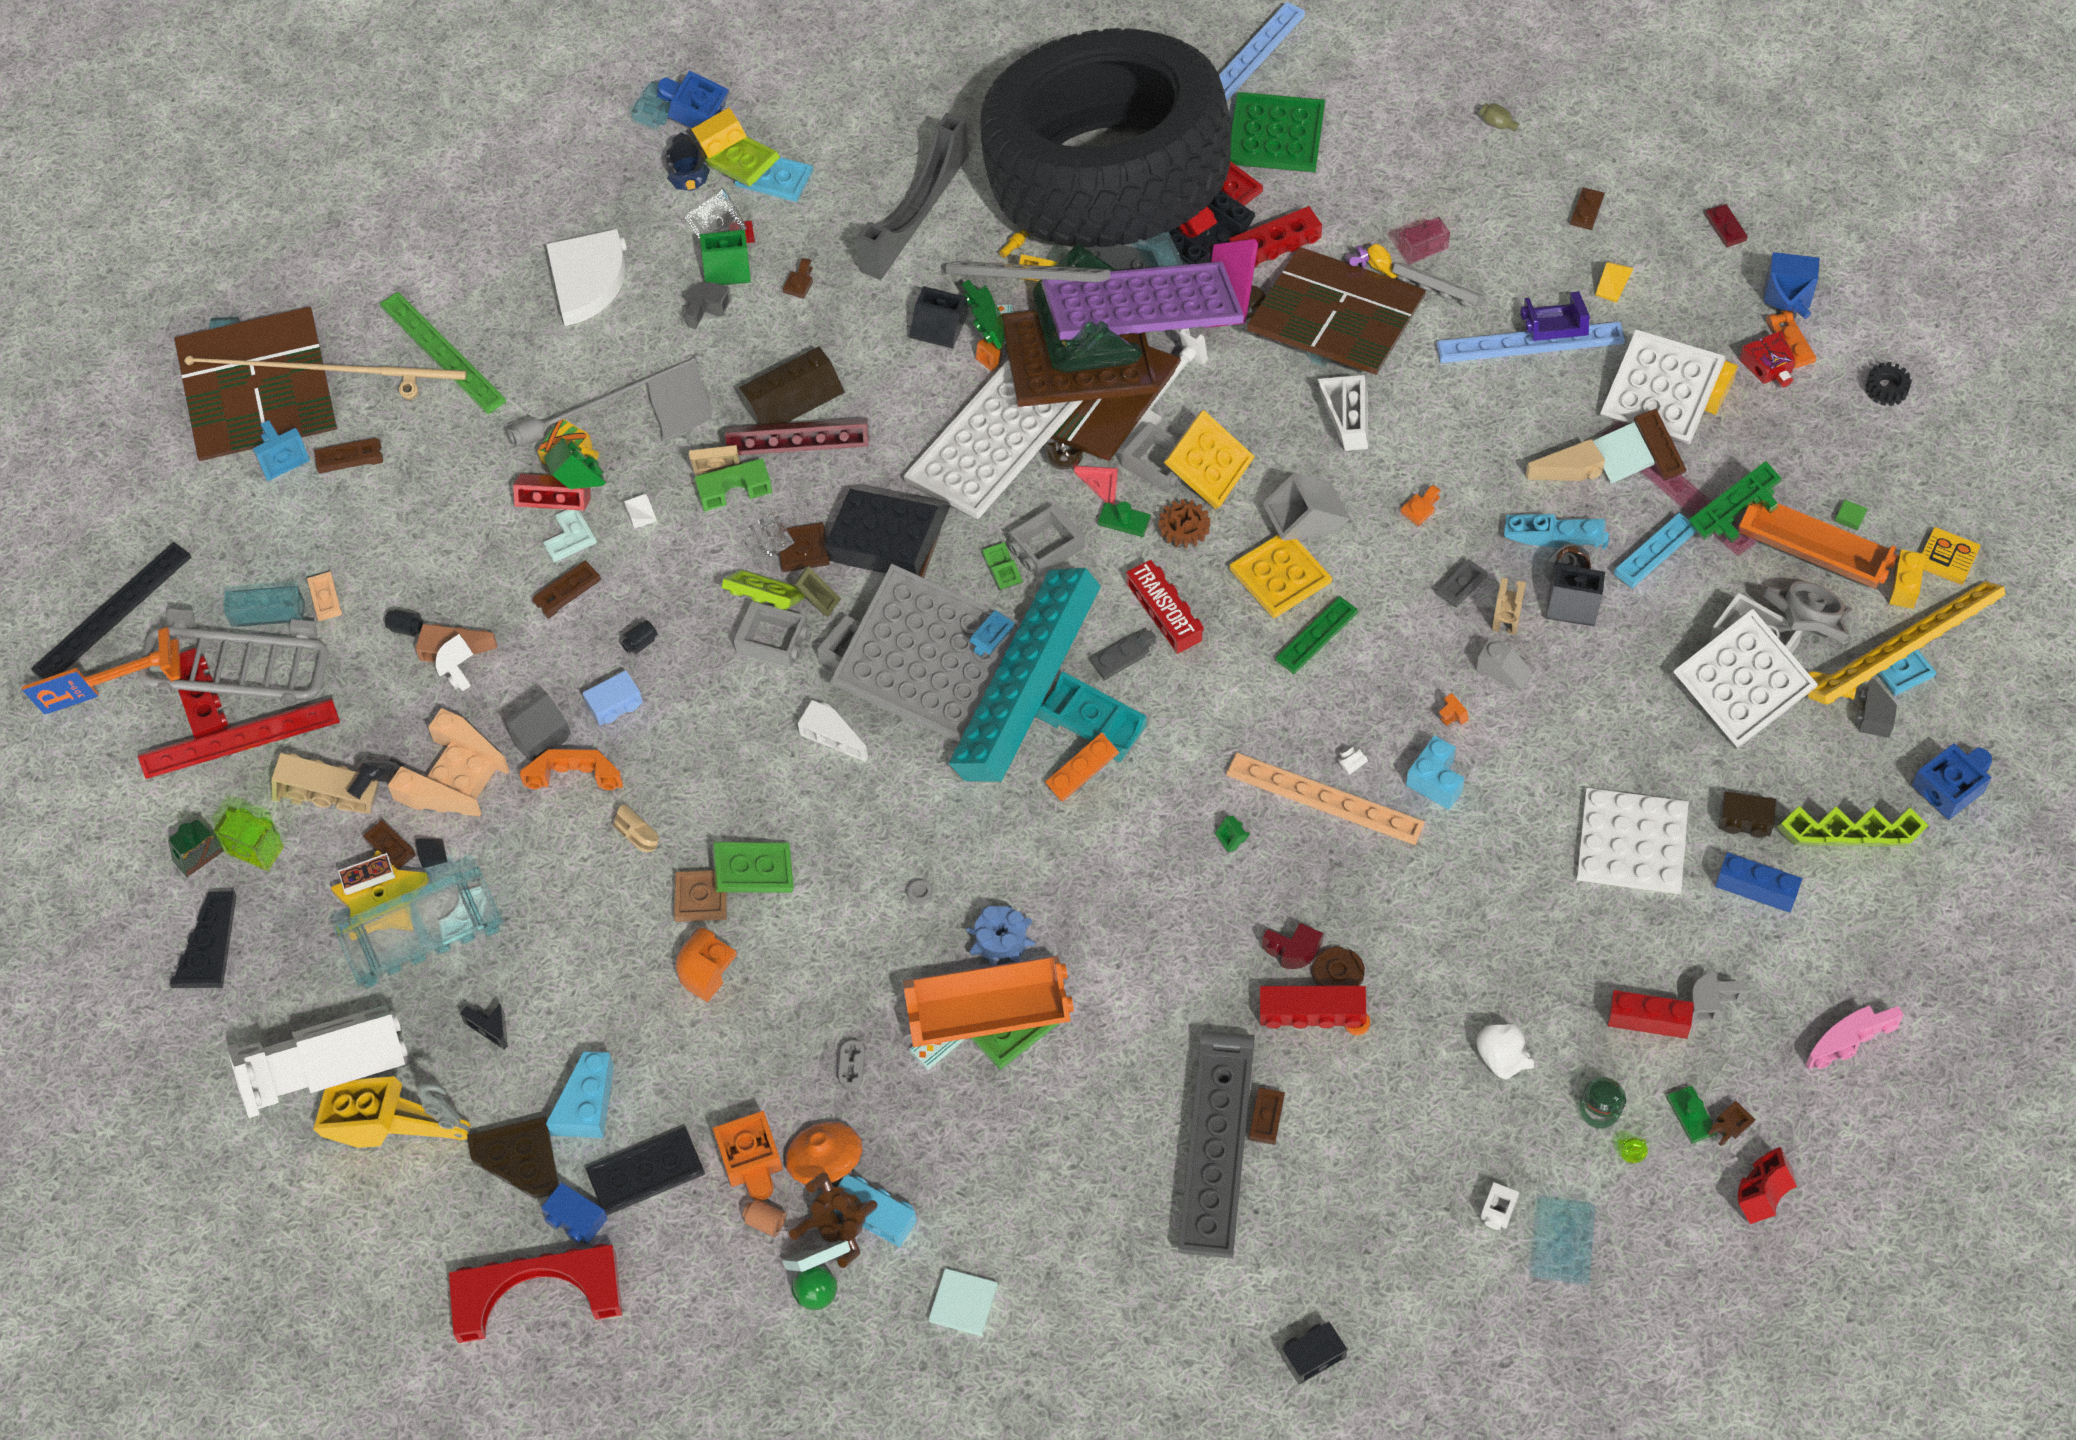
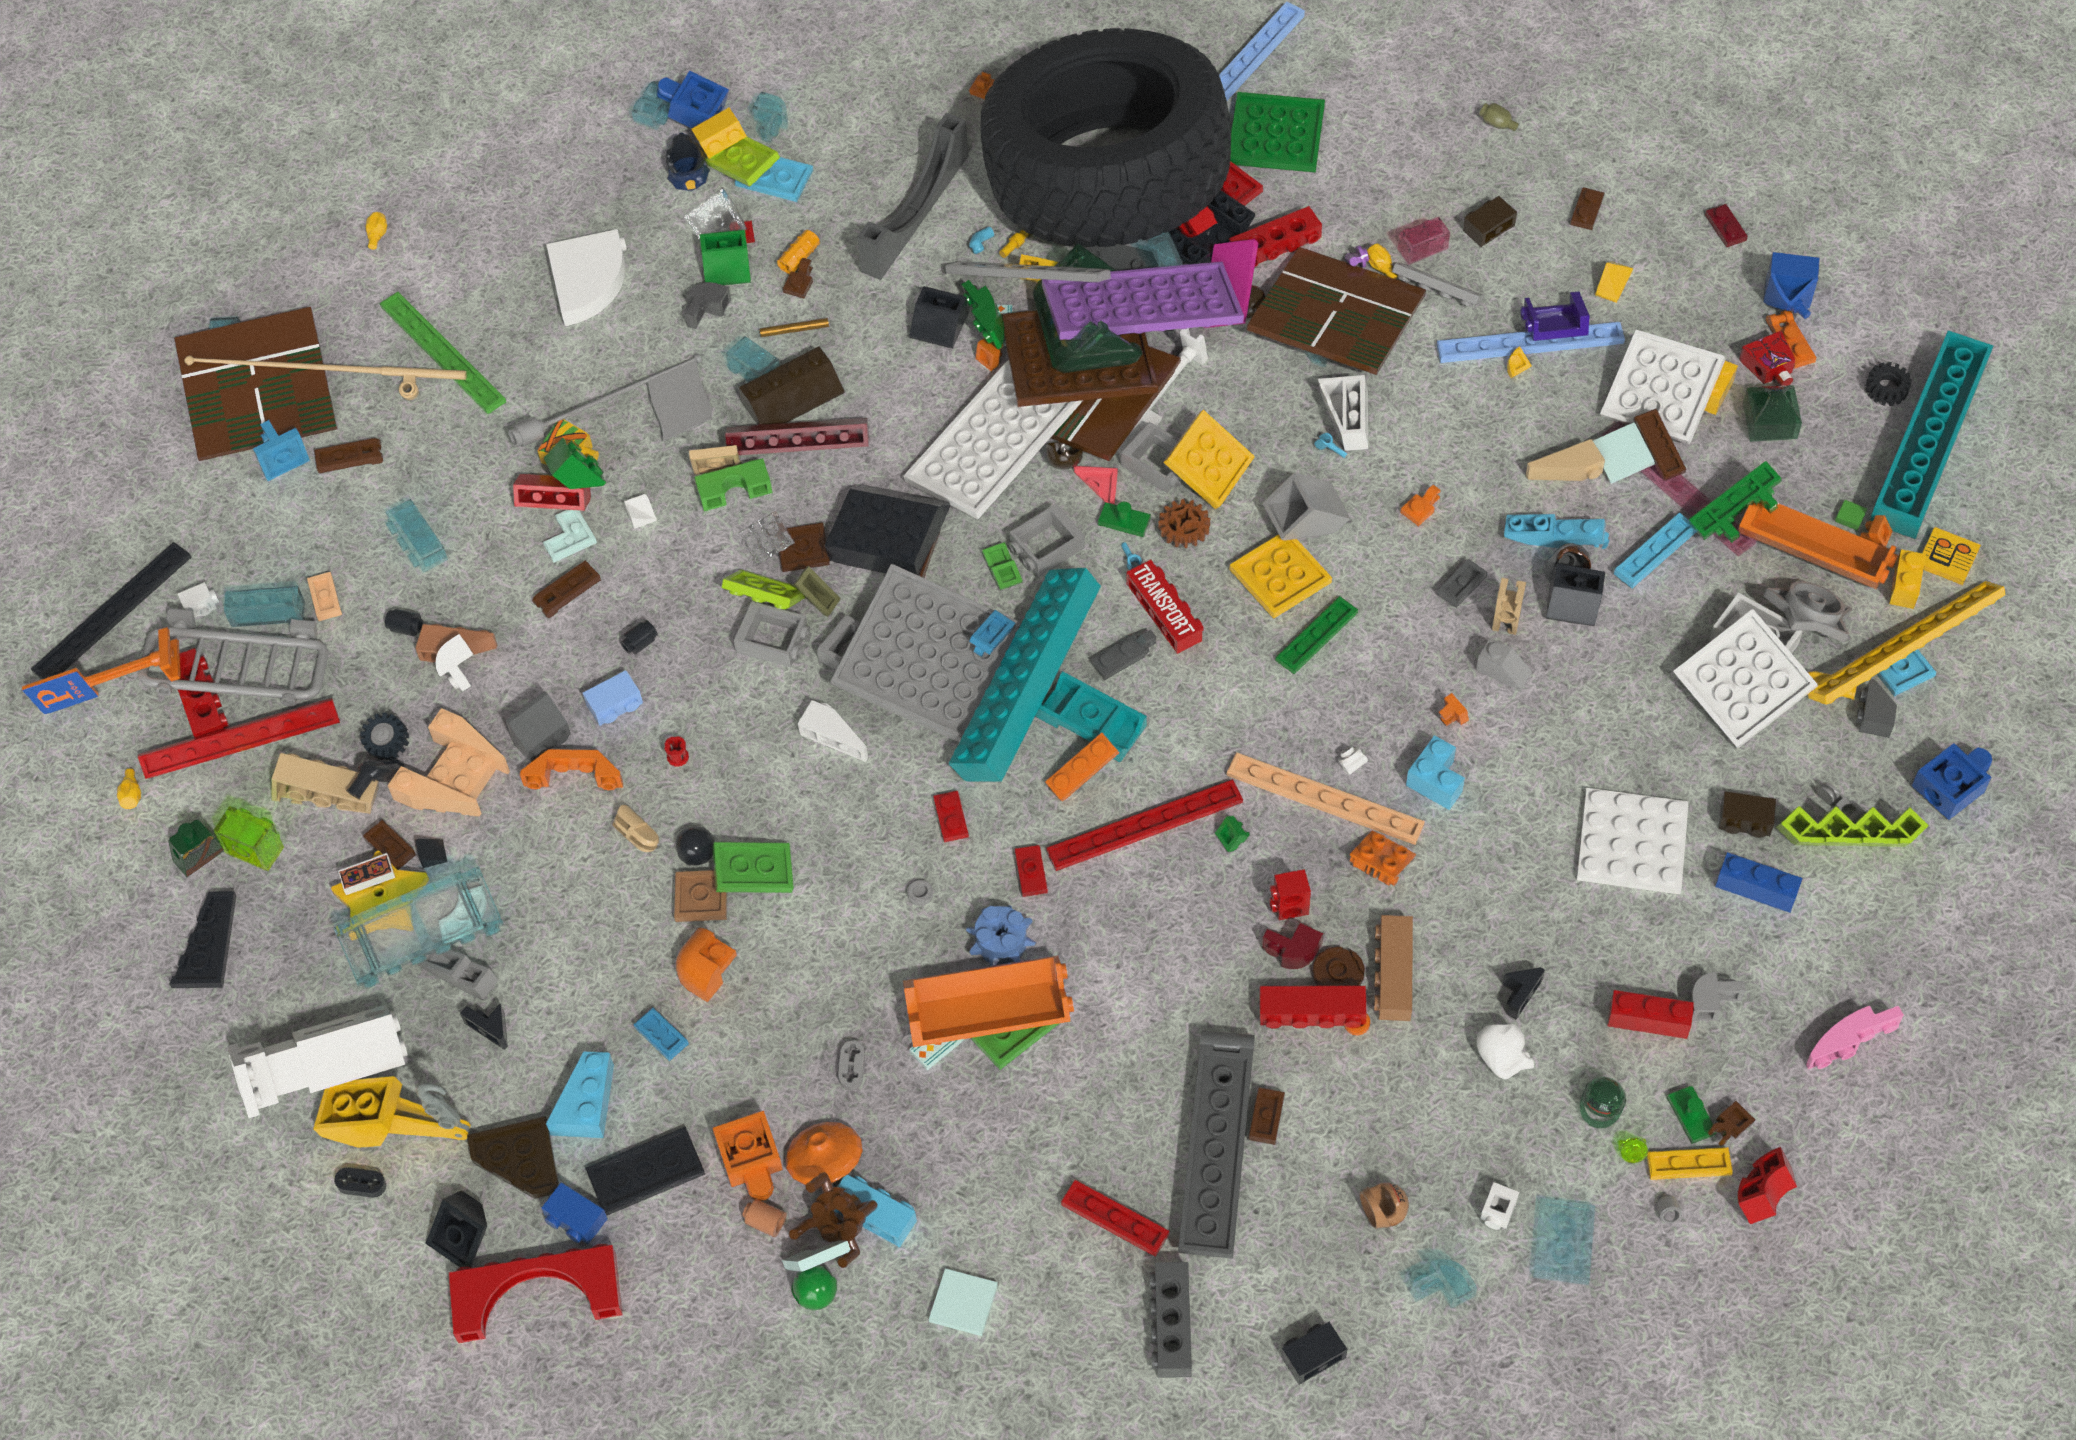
none -> yellow piece [117,769,141,809]
none -> white brick [178,582,219,622]
none -> black beam [334,1167,387,1198]
none -> black wheel [360,713,409,760]
none -> yellow piece [365,212,387,250]
none -> clear light blue brick [386,499,448,573]
none -> light grey slope [415,942,498,1000]
none -> black slope [425,1190,487,1268]
none -> dark azure plate [633,1008,689,1061]
none -> red bush [664,736,689,767]
none -> black hair [676,826,714,866]
none -> clear light blue brick [726,336,780,383]
none -> clear light blue brick [752,92,788,143]
none -> pearl gold bar [760,318,829,338]
none -> light orange axle [777,230,820,274]
none -> red plate [933,791,969,842]
none -> orange tile [969,71,995,99]
none -> medium azure arm [969,226,994,254]
none -> red plate [1015,845,1048,897]
none -> red tile [1046,779,1243,871]
none -> red plate [1061,1180,1169,1257]
none -> medium azure hand [1121,543,1142,570]
none -> dark grey brick [1150,1262,1192,1378]
none -> red brick [1269,869,1311,921]
none -> medium azure hand [1314,433,1347,458]
none -> orange hinge [1350,830,1416,886]
none -> medium nougat helmet [1360,1182,1409,1229]
none -> medium nougat brick [1374,915,1413,1021]
none -> clear light blue brick [1410,1259,1477,1309]
none -> dark brown brick [1463,196,1517,247]
none -> black slope [1502,967,1545,1020]
none -> yellow tile [1507,346,1532,378]
none -> yellow tile [1646,1147,1733,1180]
none -> light grey piece [1656,1195,1682,1223]
none -> clear green piece [1743,385,1802,442]
none -> light grey piece [1817,782,1865,823]
none -> orange tile [1860,515,1893,547]
none -> teal brick [1870,330,1994,539]

